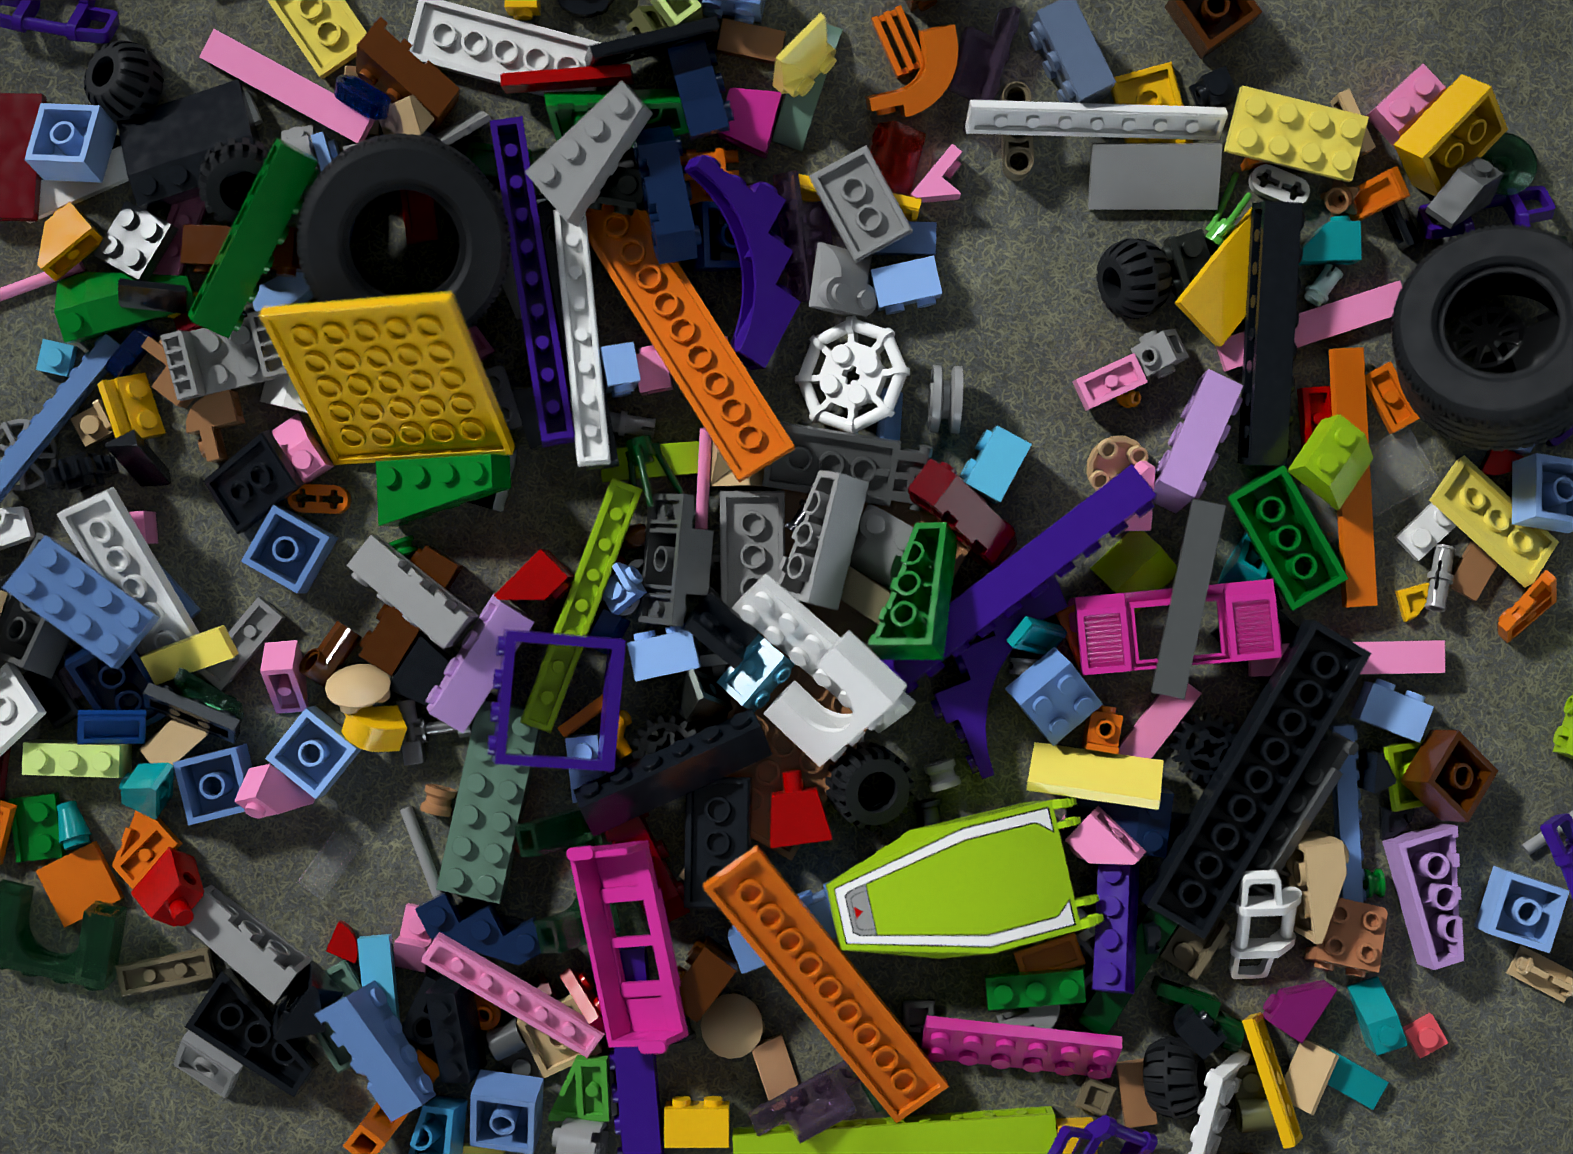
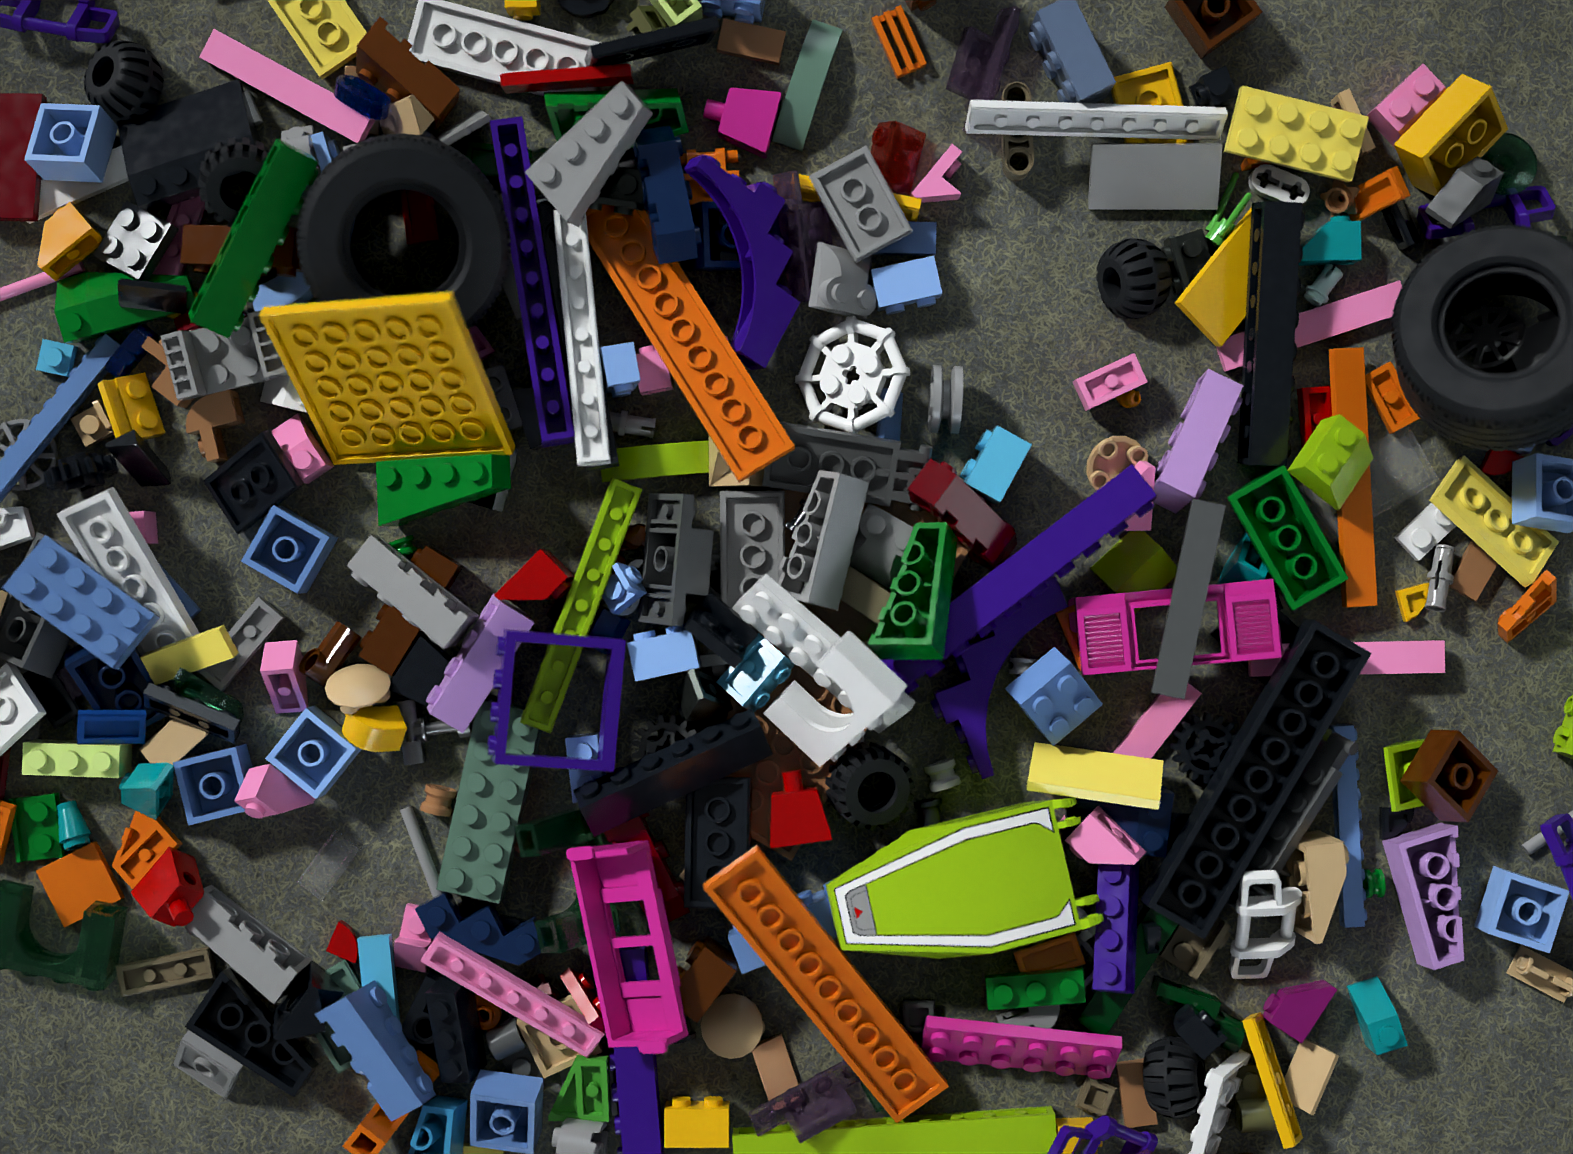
orange beam [287,484,351,514] -> none
orange tile [557,694,603,737] -> none
light orange arm [616,710,633,759] -> none
dark green plant [625,435,684,508] -> none
dark blue brick [667,38,734,140] -> none
bright pink bar [695,428,712,530] -> none
light yellow slope [772,12,837,98] -> none
orange arch [865,24,958,117] -> none
teal tile [1006,616,1068,655] -> none
orange brick [1082,705,1123,754] -> none
light grey brick [1131,329,1189,379] -> none
nougat bracket [1304,898,1388,978] -> none
teal tile [1327,1048,1389,1110] -> none
light blue brick [1351,678,1434,743] -> none
black slope [1357,748,1397,793] -> none
coral plate [1402,1013,1448,1059] -> none

